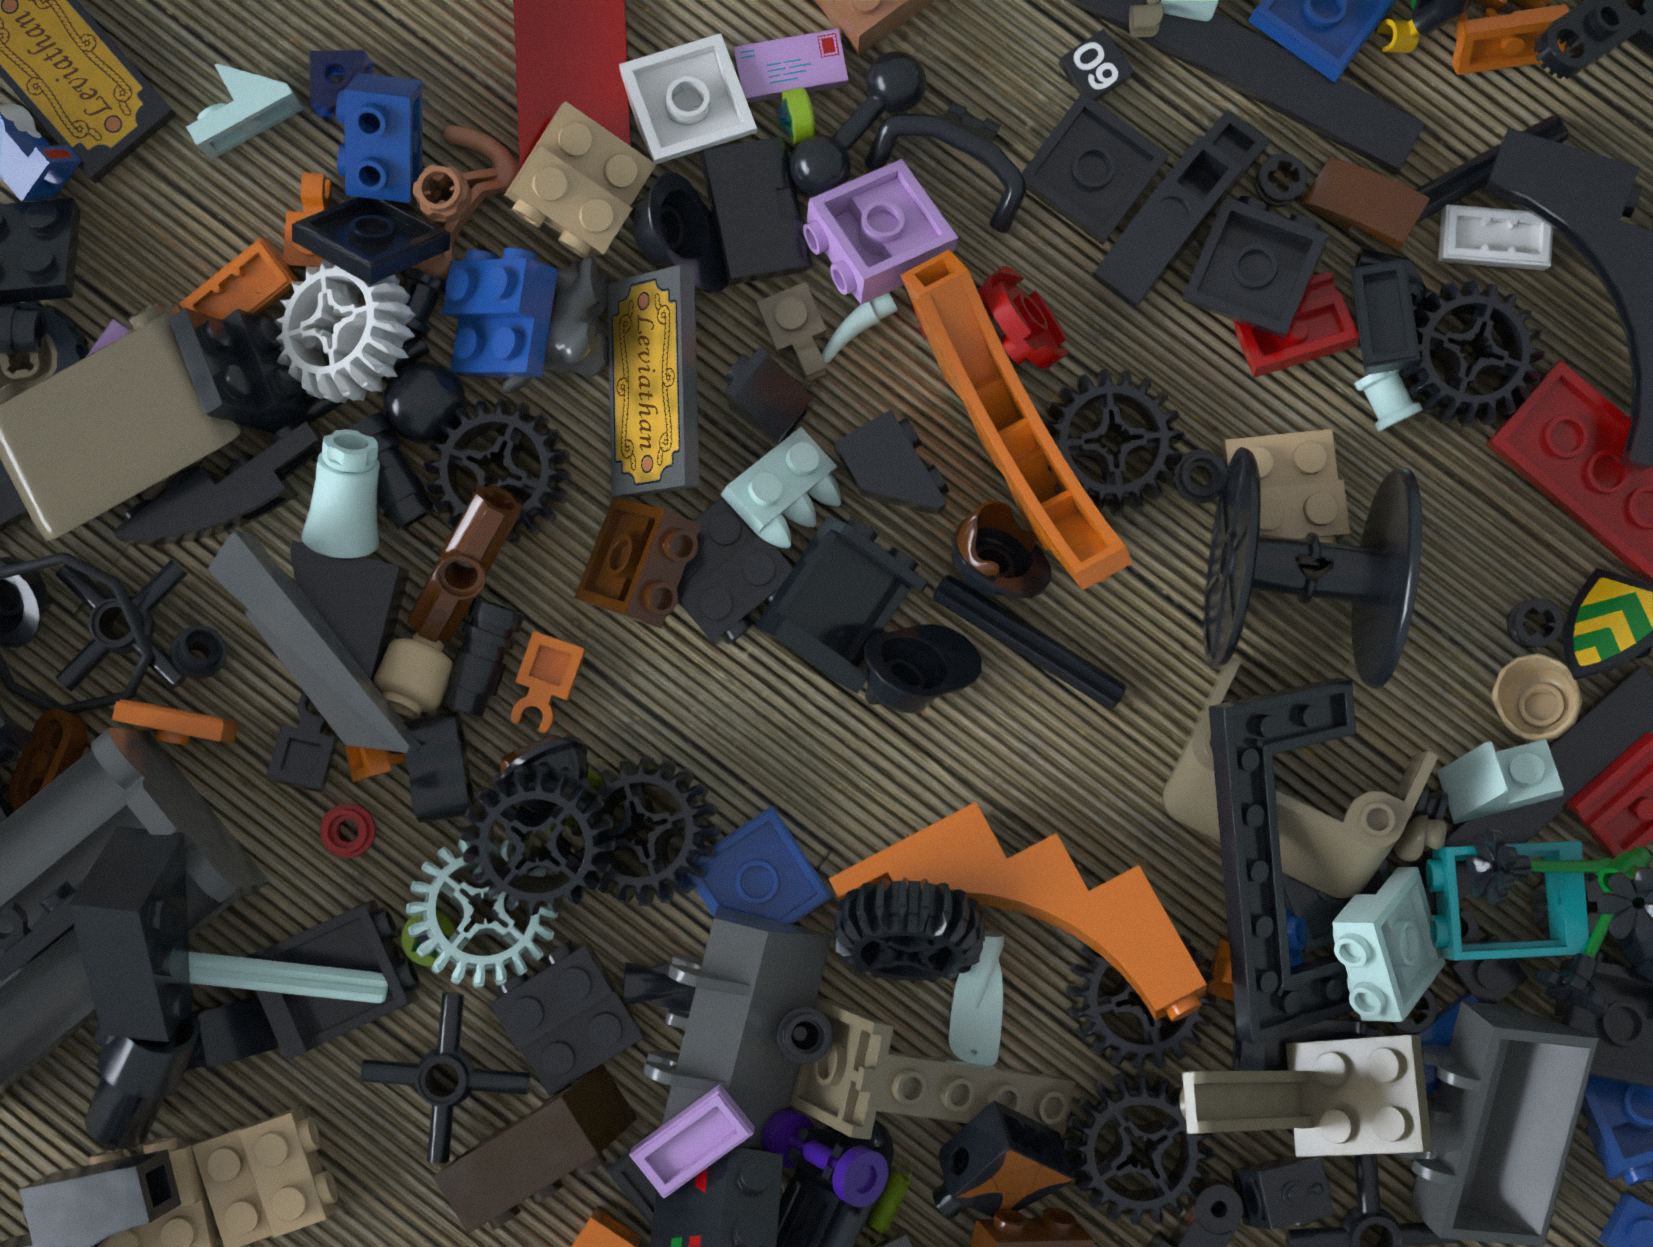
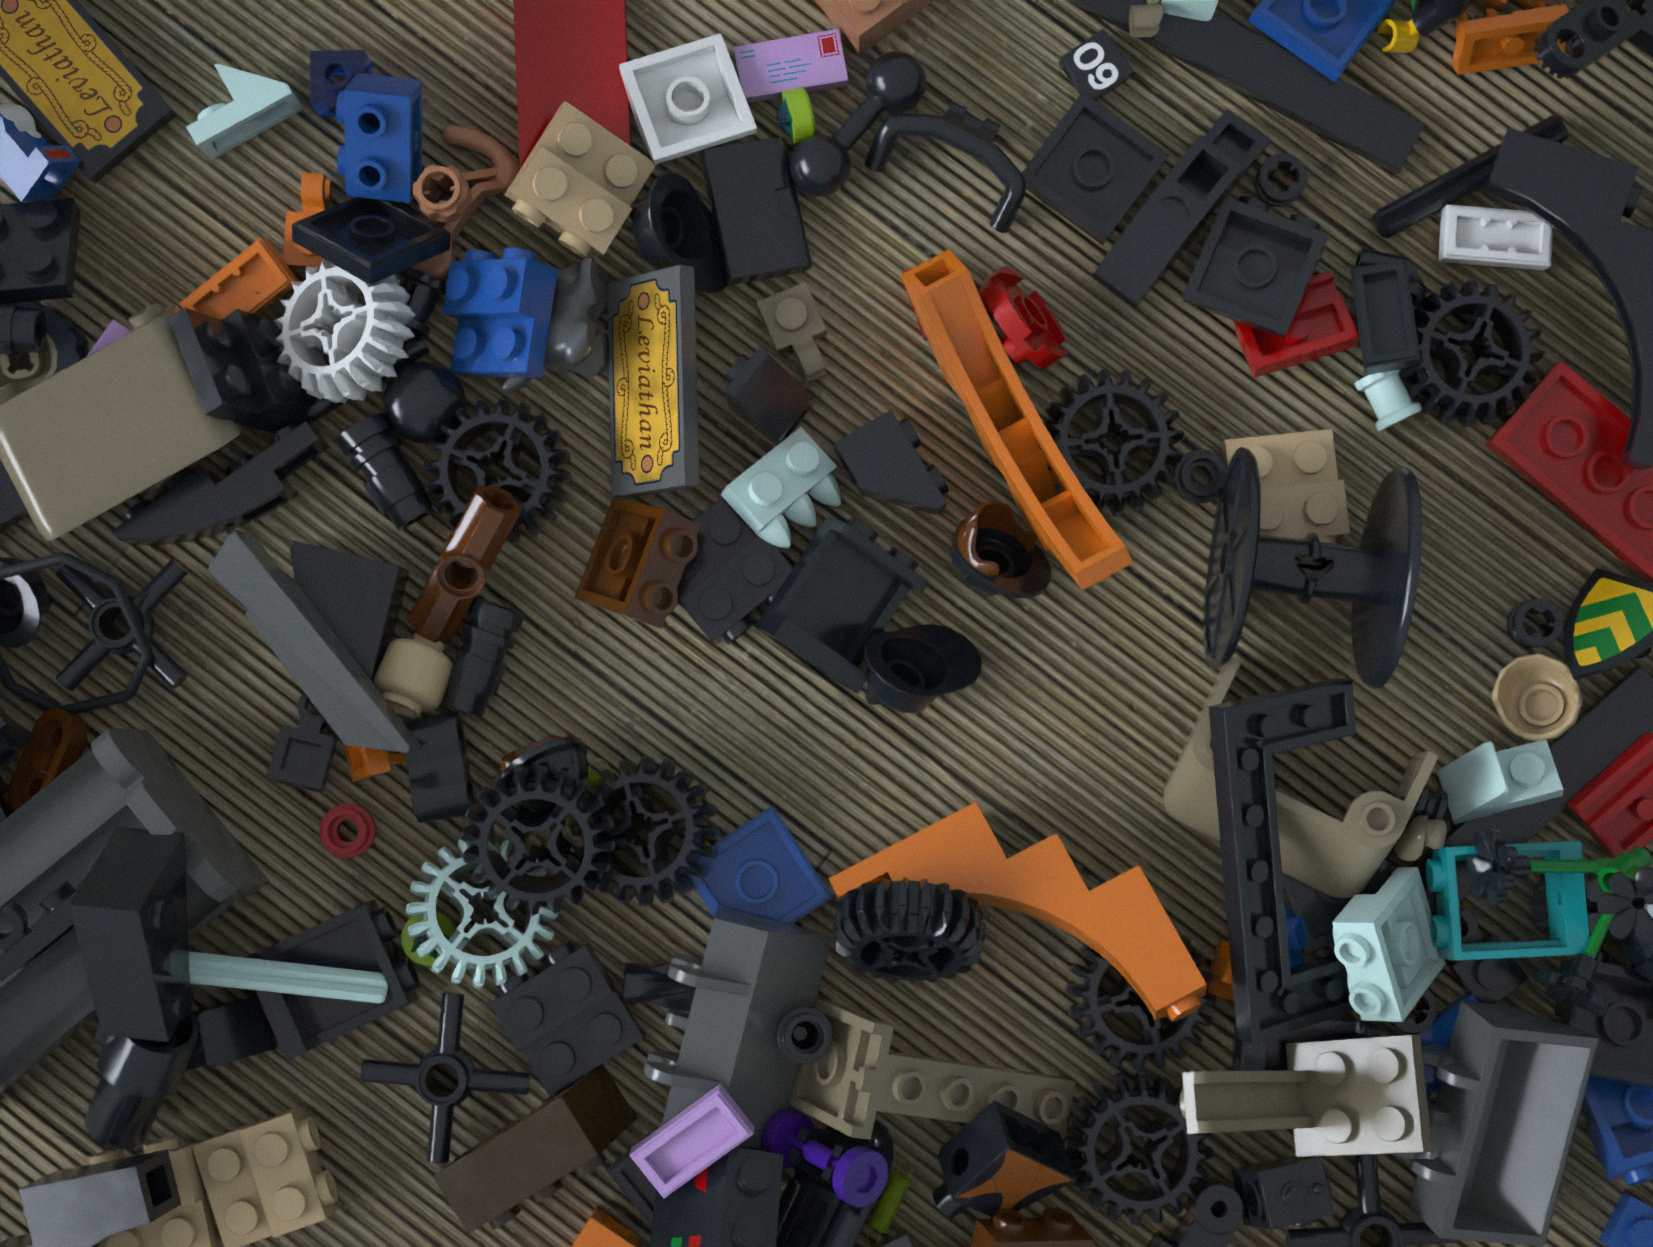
orange plate [112,699,239,745] -> none
black plate [170,625,227,679] -> none
light aqua plant [301,429,380,558] -> none
orange plate [511,631,587,734] -> none
lavender plate [803,159,958,305] -> none
light aqua helmet [821,292,898,363] -> none
black axle [933,575,1127,709] -> none
light aqua piece [948,930,1005,1066] -> none
reddish brown slope [1301,157,1430,250] -> none

